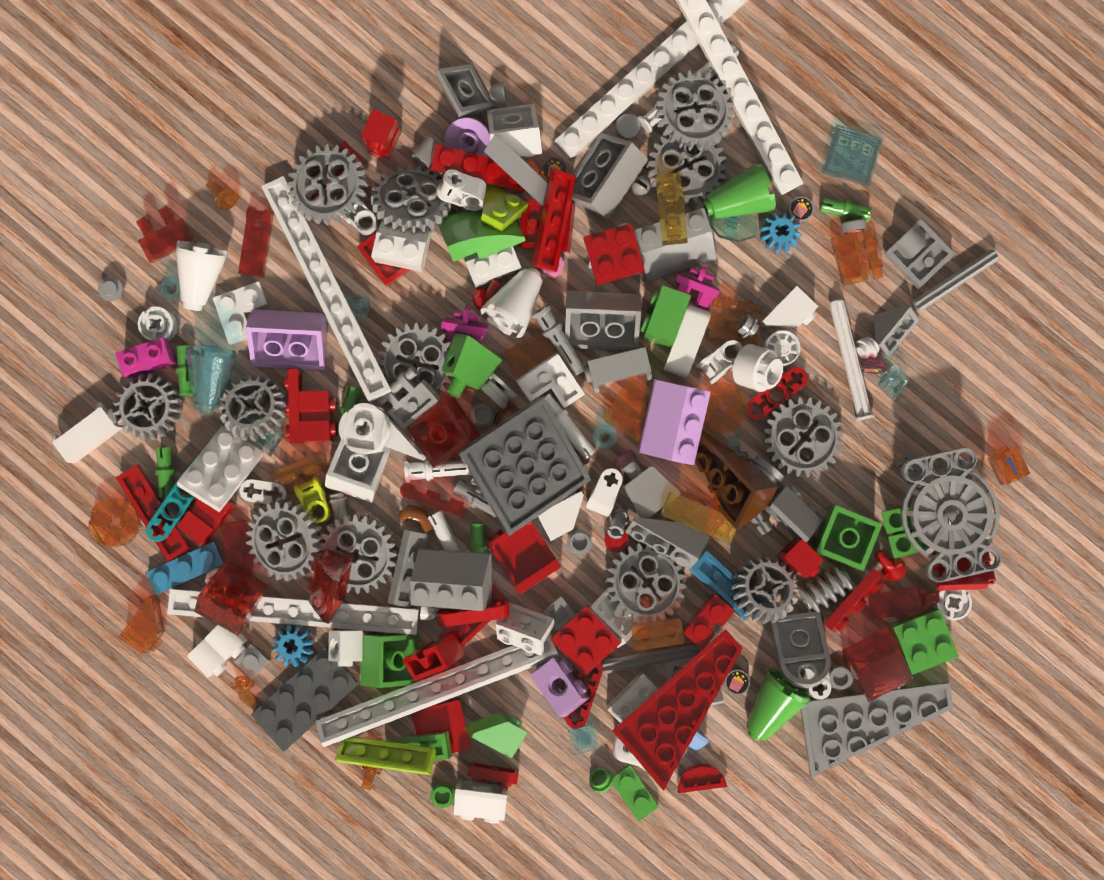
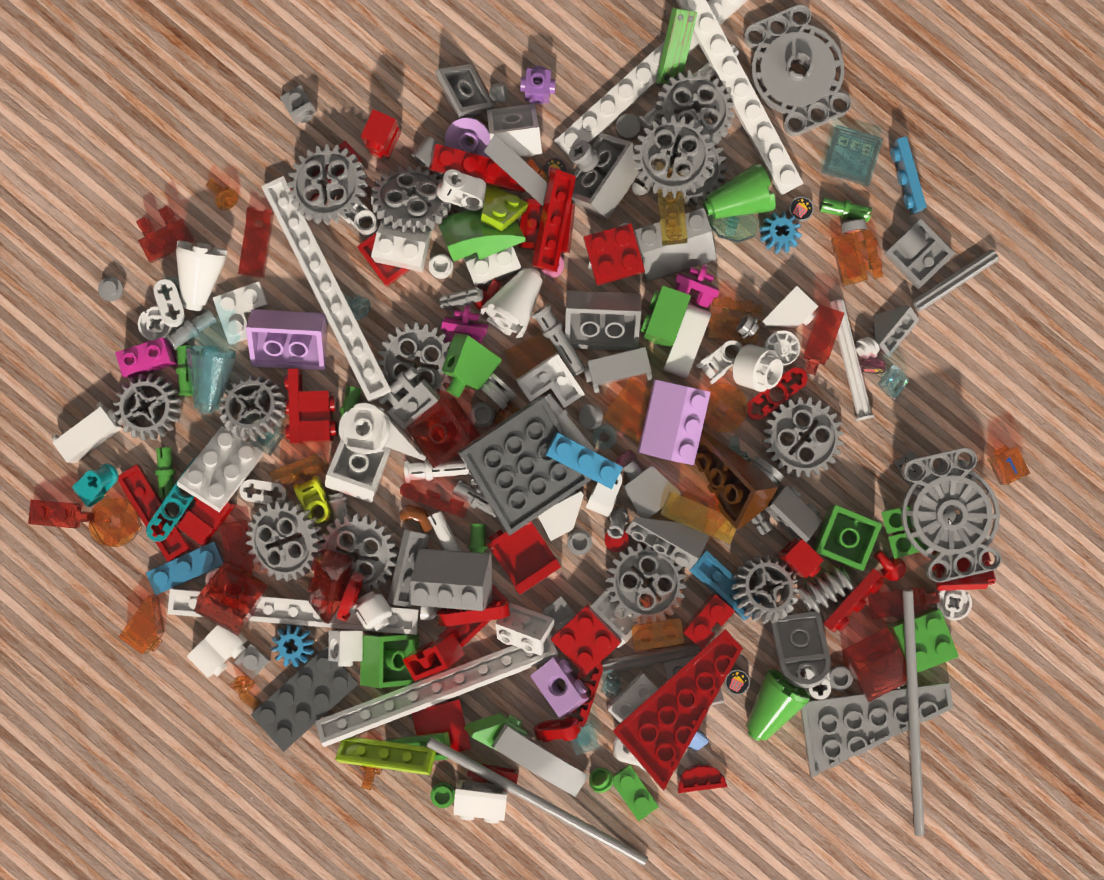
none -> clear red hinge [28,499,95,528]
none -> teal piece [72,463,119,508]
none -> white beam [153,279,185,327]
none -> light grey pin [166,309,216,350]
none -> light grey bracket [280,85,317,124]
none -> red tile [337,571,364,622]
none -> white head [355,592,393,631]
none -> light grey piece [426,737,648,866]
none -> white plate [429,254,453,279]
none -> light grey axle [439,287,483,310]
none -> light grey slope [491,724,589,797]
none -> medium lavender brick [520,66,556,104]
none -> red plate [533,718,581,742]
none -> dark azure plate [545,432,623,490]
none -> light grey wheel [569,140,600,172]
none -> light grey tile [579,404,603,429]
none -> clear light blue plate [601,674,622,698]
none -> light grey gear [633,115,715,198]
none -> tile [656,7,698,85]
none -> light grey piece [743,5,851,137]
none -> clear red hinge [803,305,844,375]
none -> dark azure plate [890,136,927,215]
none -> light grey piece [903,589,925,836]

